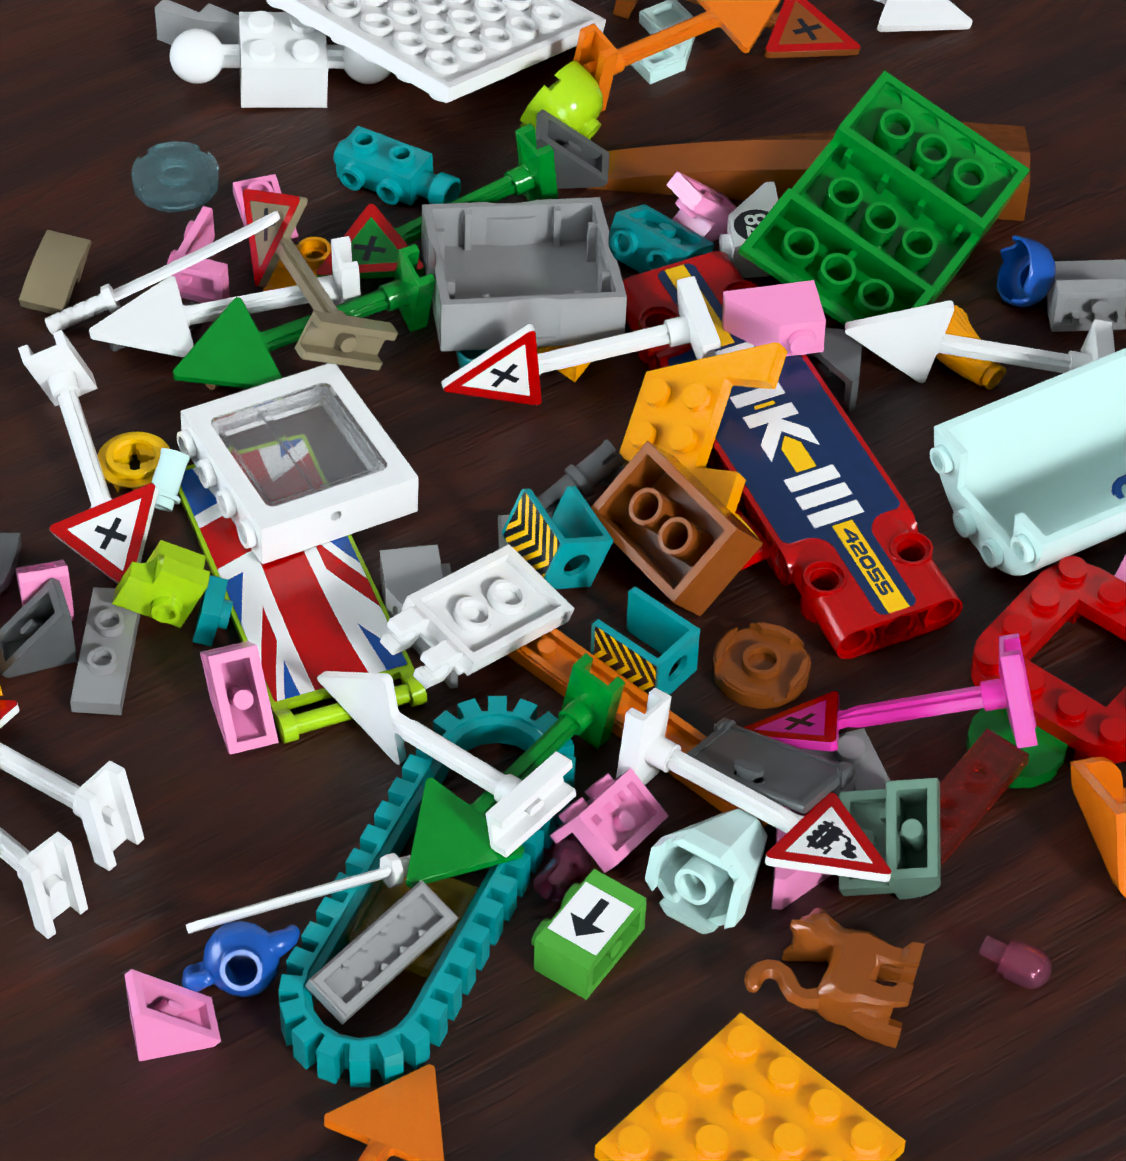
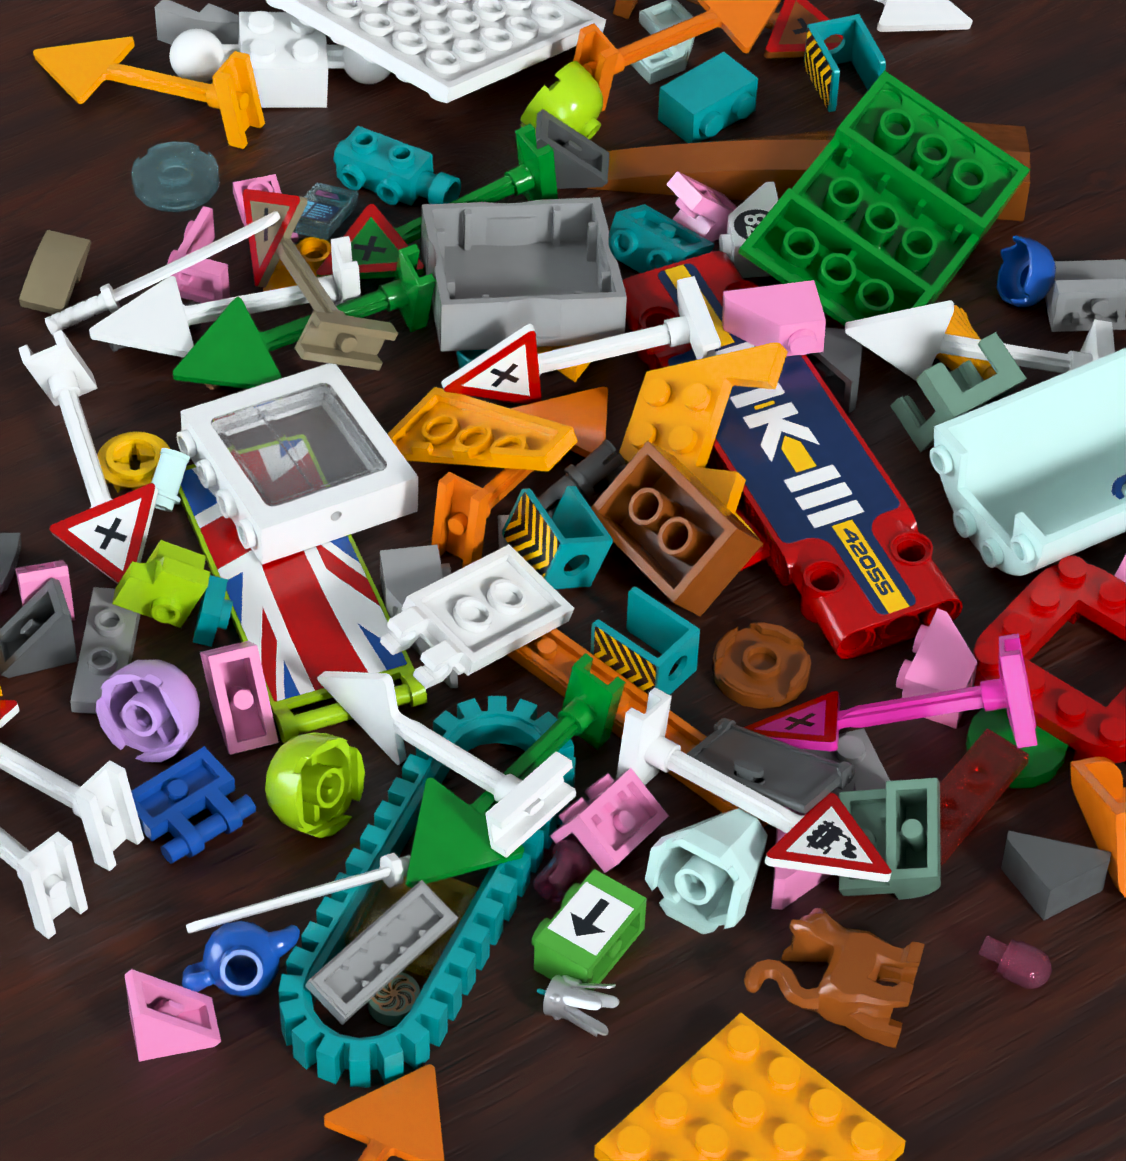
none -> light orange piece [33,37,265,149]
none -> lavender cylinder [96,660,200,762]
none -> blue plate [131,746,256,864]
none -> lime cylinder [265,732,365,838]
none -> clear light blue tile [293,182,358,240]
none -> tile [367,972,420,1026]
none -> light orange wing [387,387,578,471]
none -> orange piece [431,386,608,568]
none -> flat silver piece [537,975,620,1037]
none -> teal brick [658,52,758,143]
none -> teal piece [804,14,886,112]
none -> sand green panel [890,332,1027,452]
none -> bright pink slope [896,608,977,729]
none -> dark grey slope [1001,830,1111,921]

